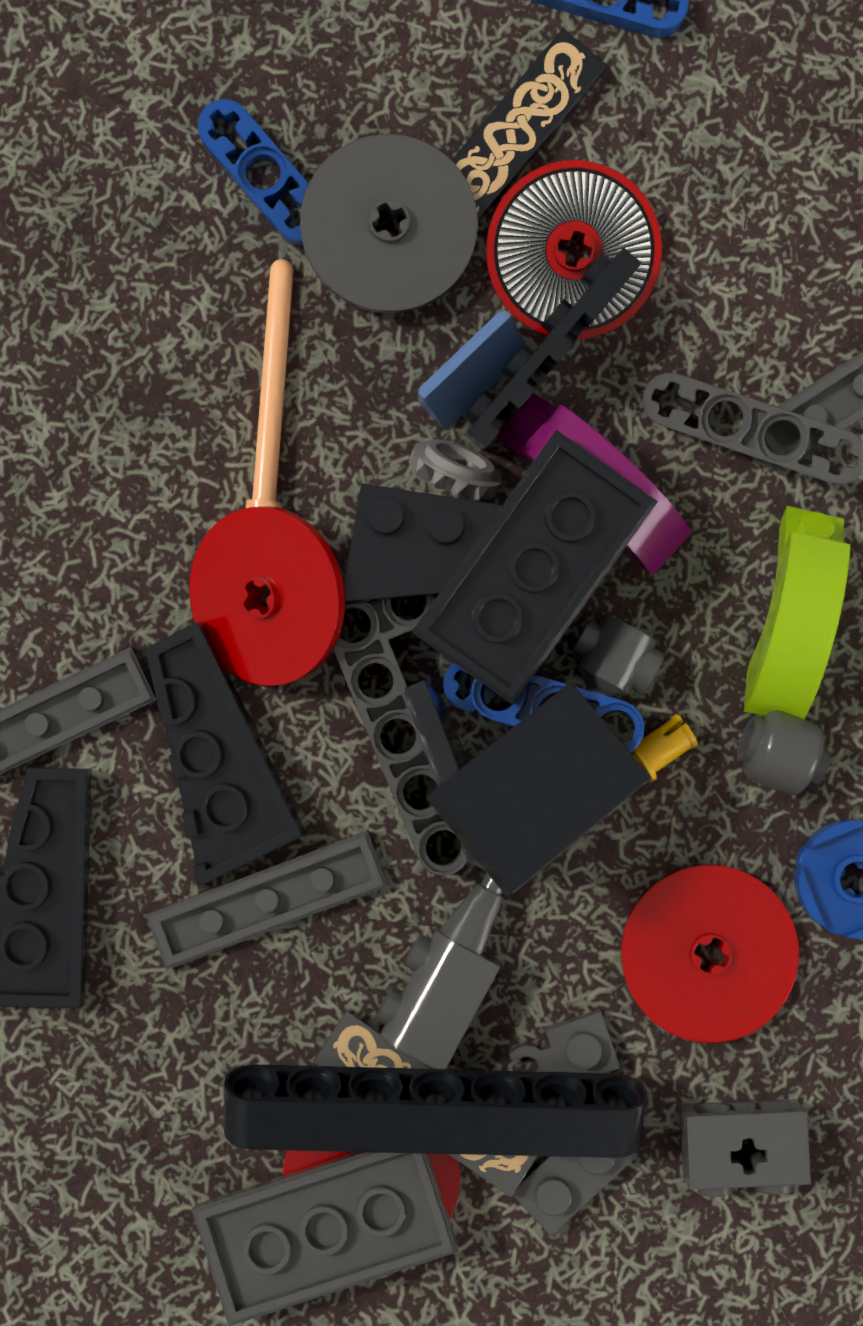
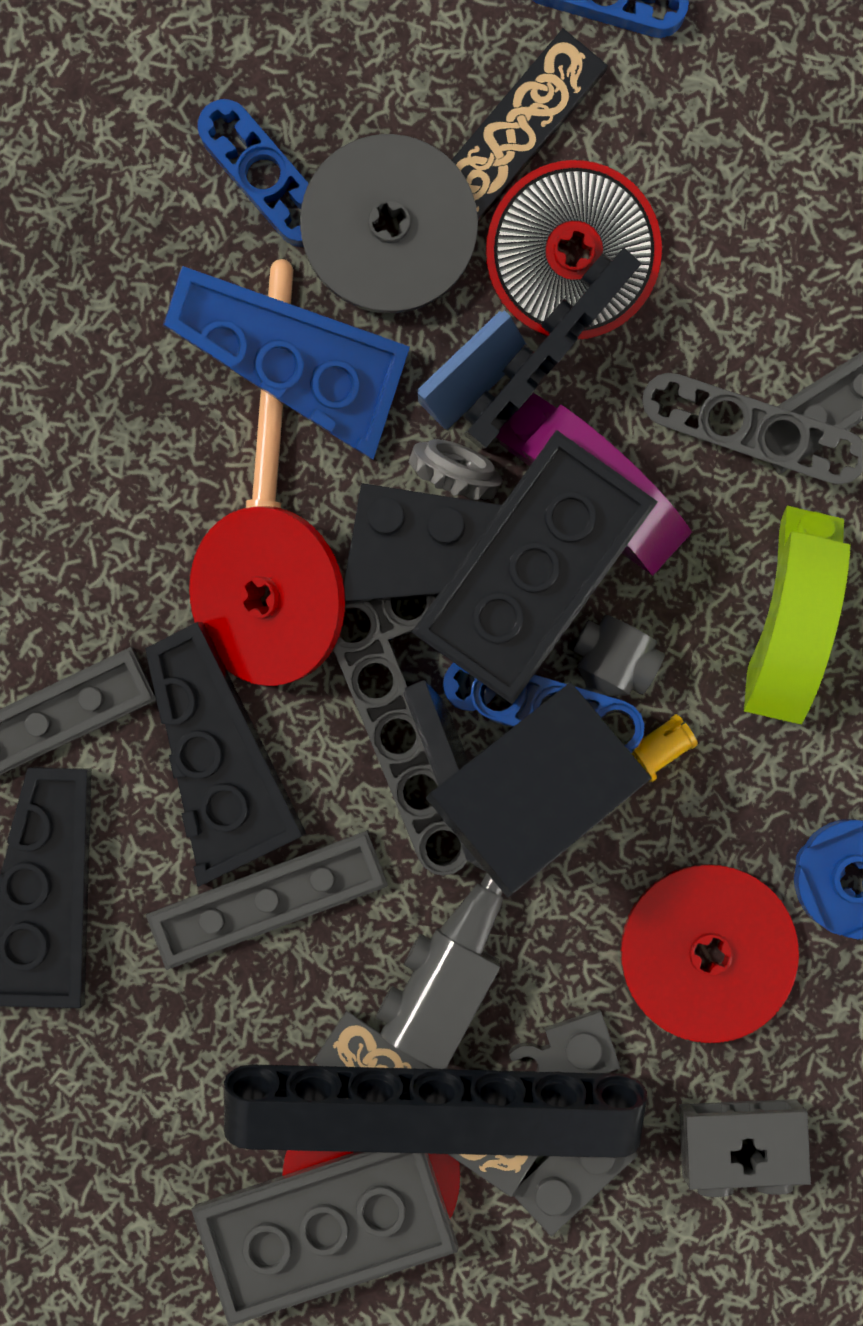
dark grey head [736,710,831,795] -> none
none -> blue wing [163,266,410,460]

